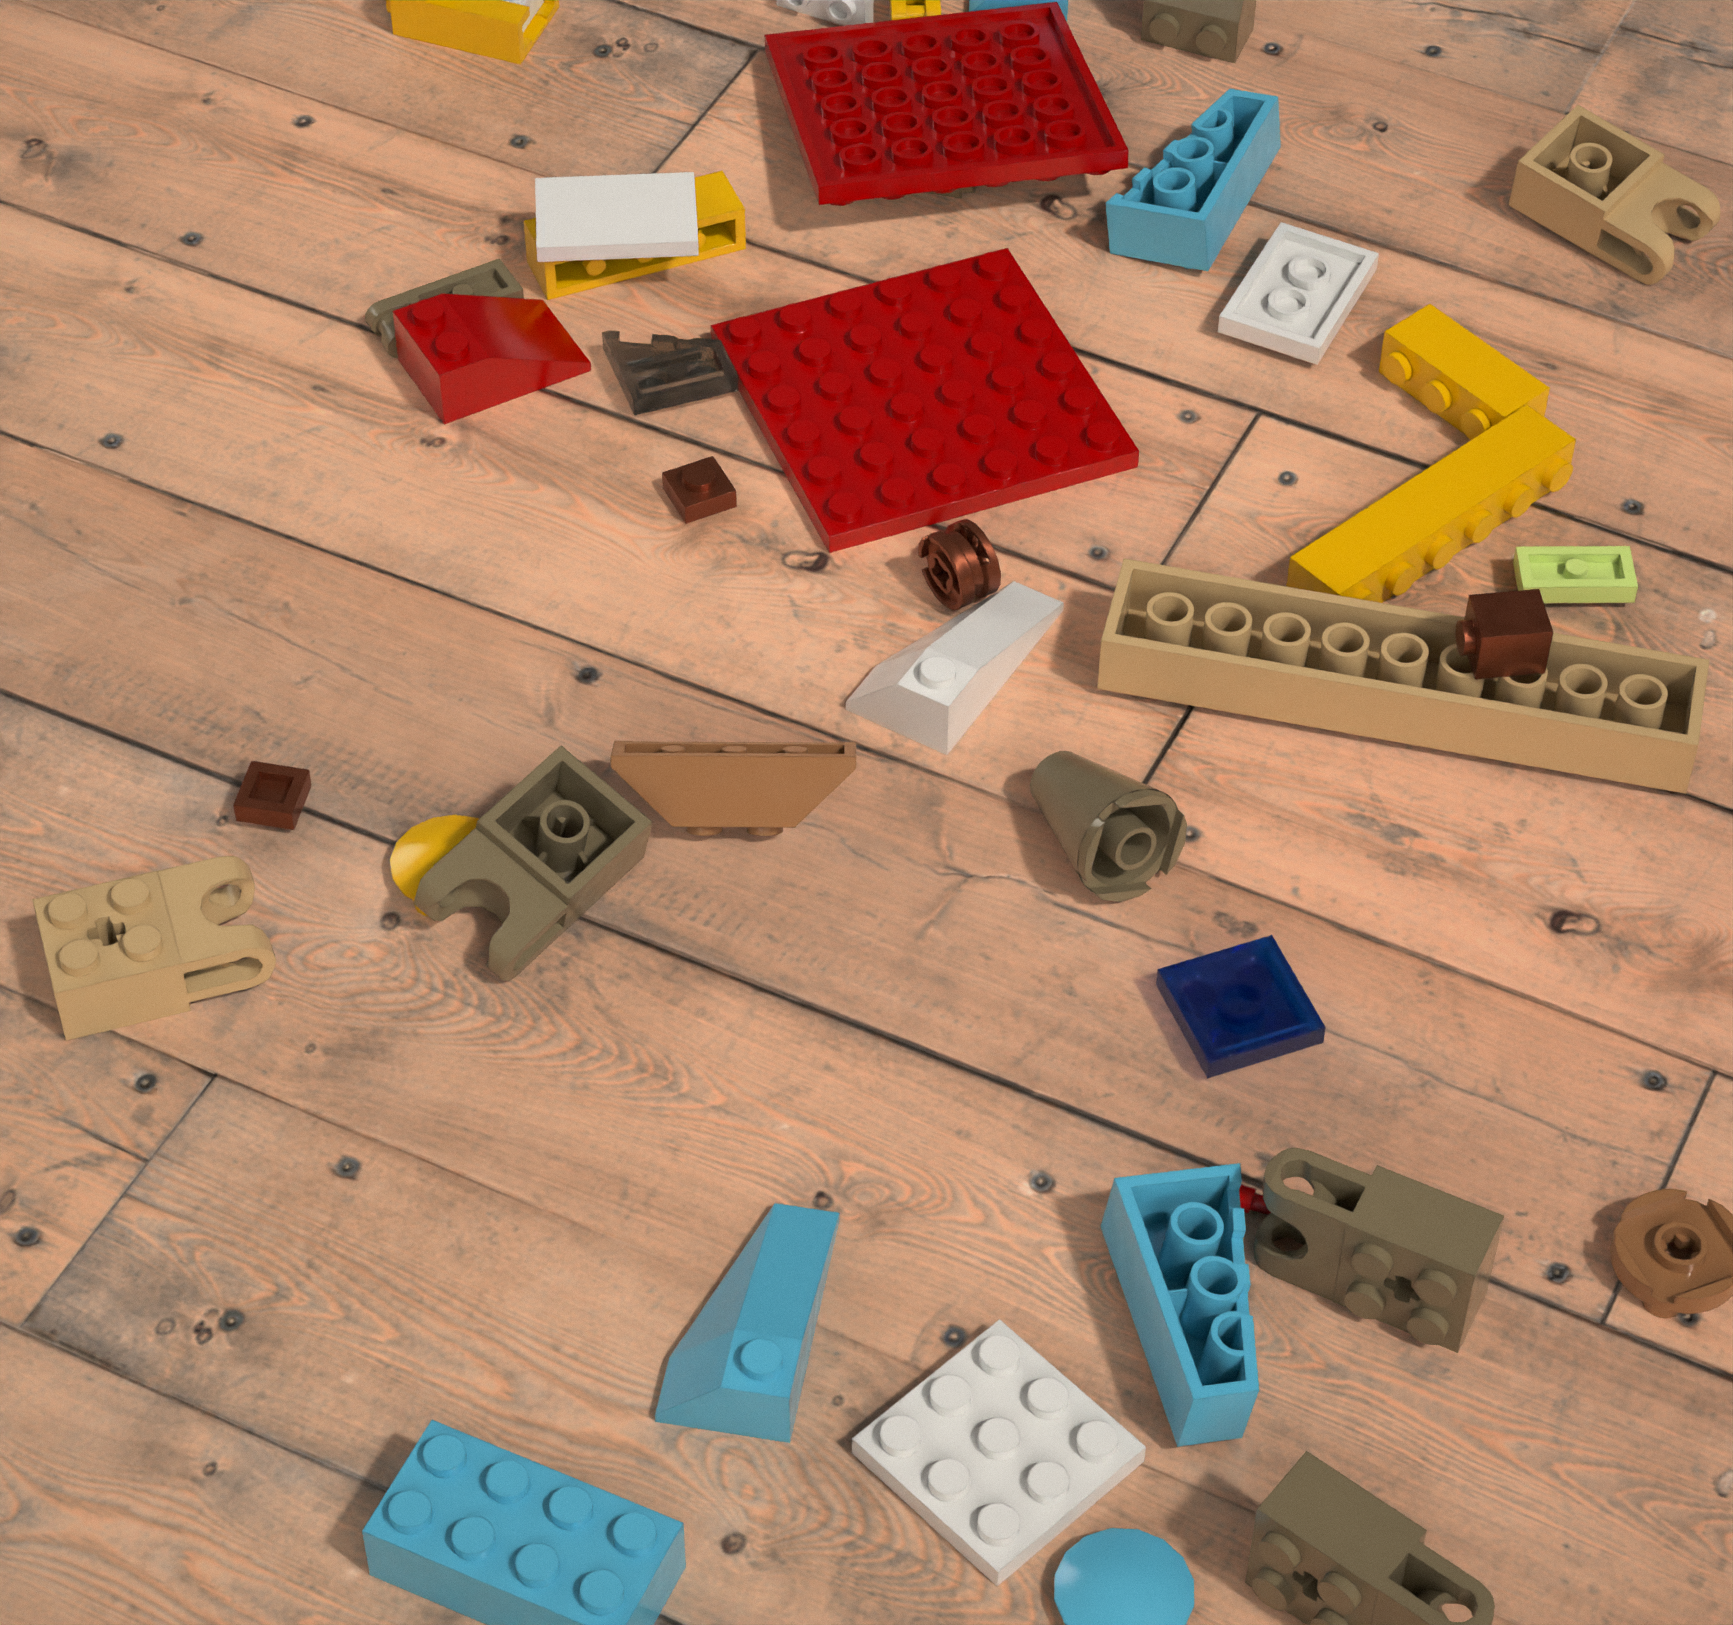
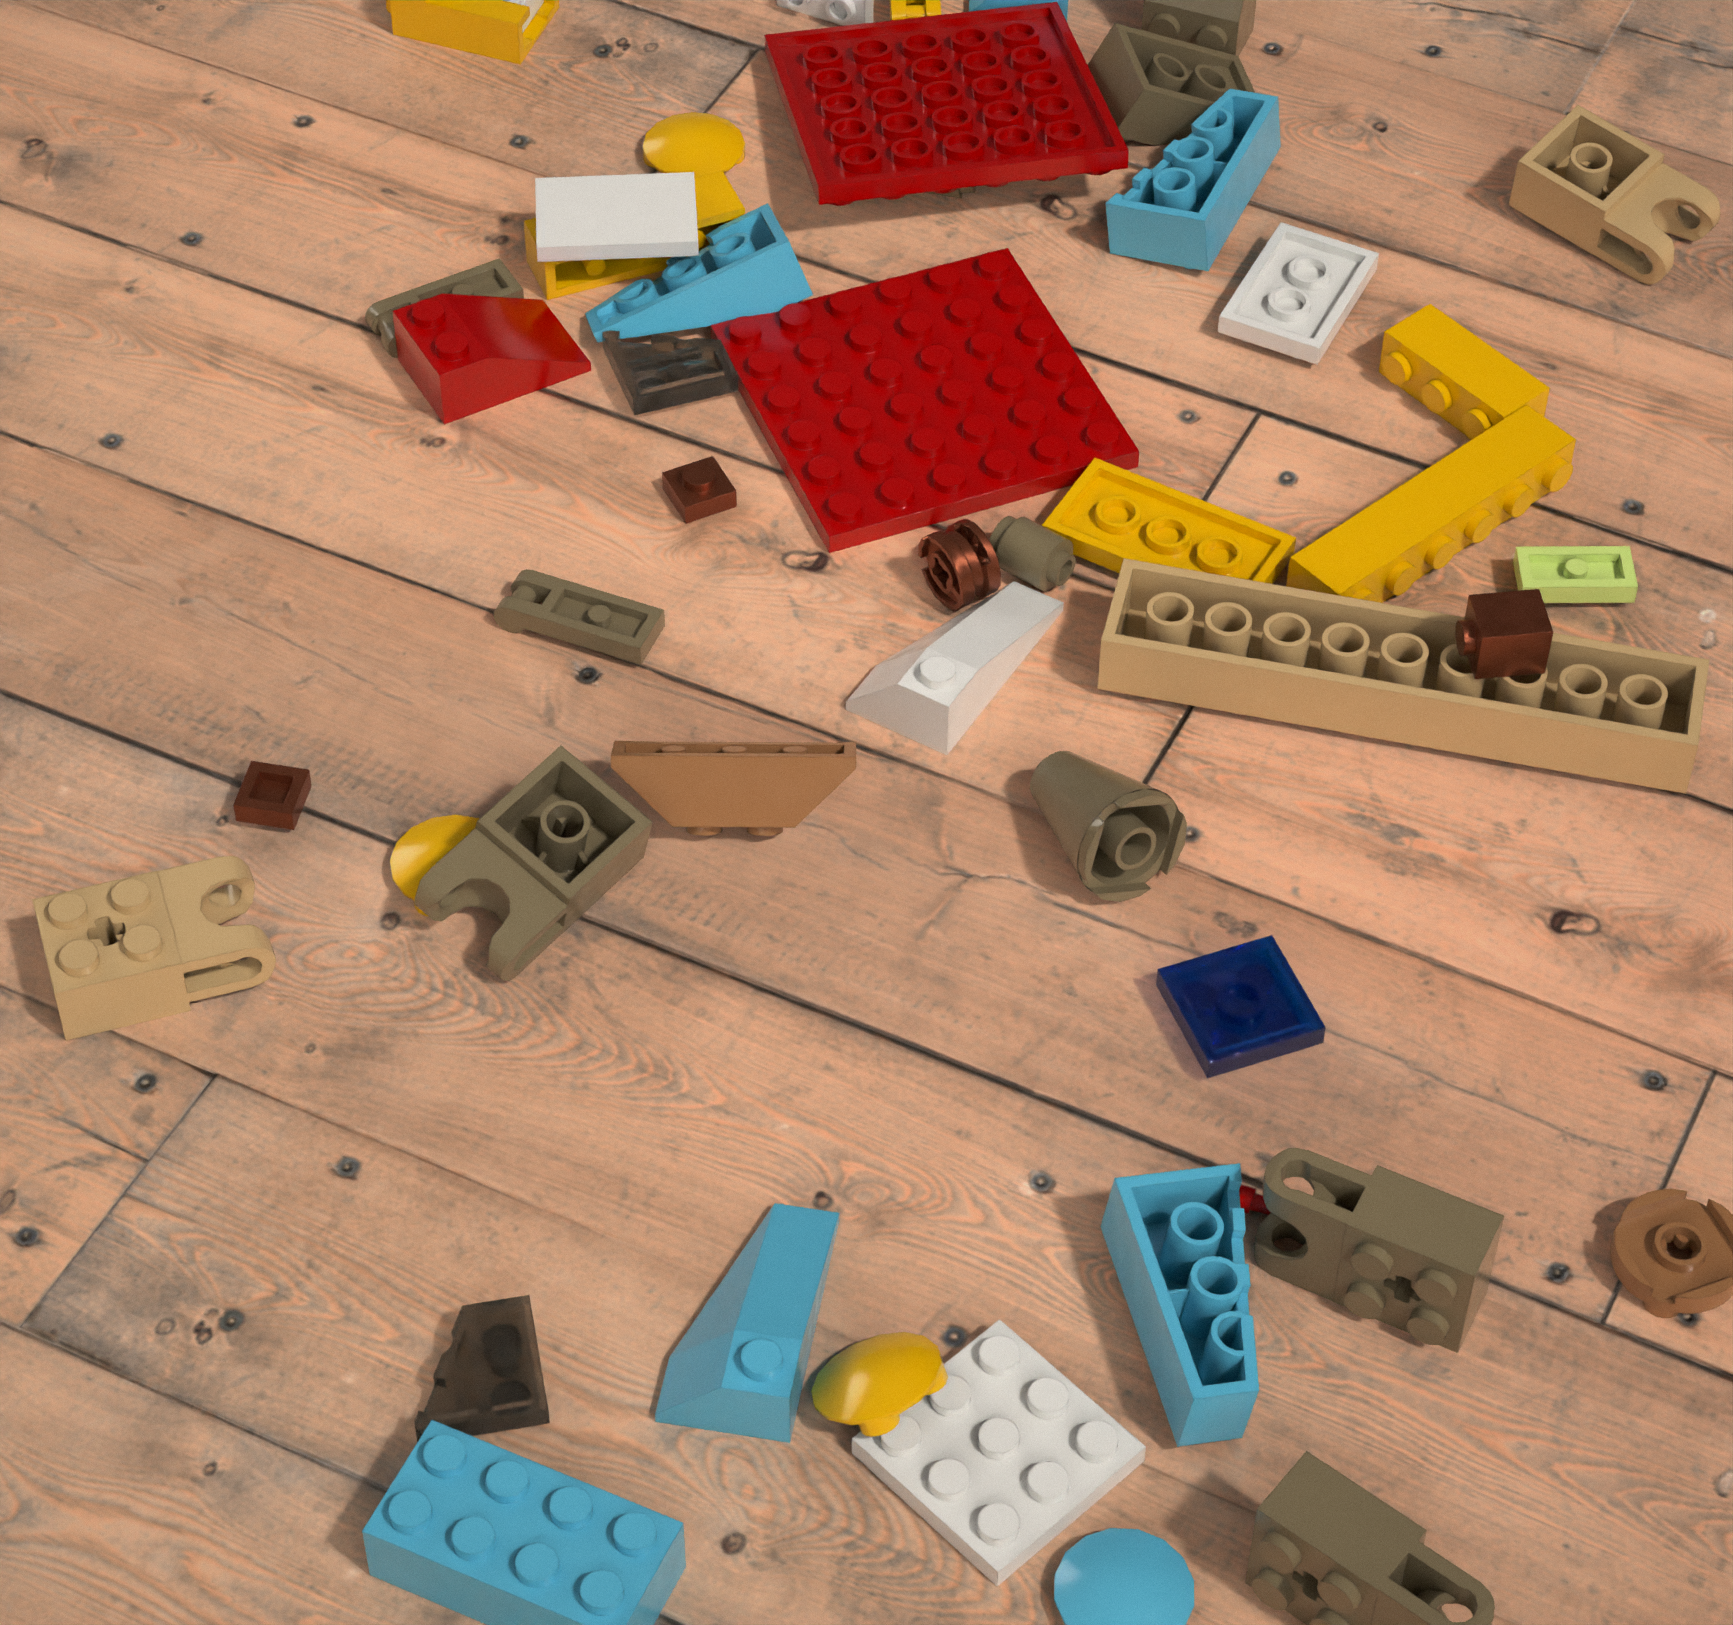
none -> clear smoke wing [414,1295,550,1442]
none -> dark tan plate [493,569,665,665]
none -> medium azure wedge [585,203,813,343]
none -> yellow dish [643,112,745,177]
none -> yellow dish [811,1332,948,1437]
none -> dark tan brick [989,516,1076,592]
none -> yellow plate [1042,458,1296,584]
none -> dark tan slope [1088,23,1255,146]

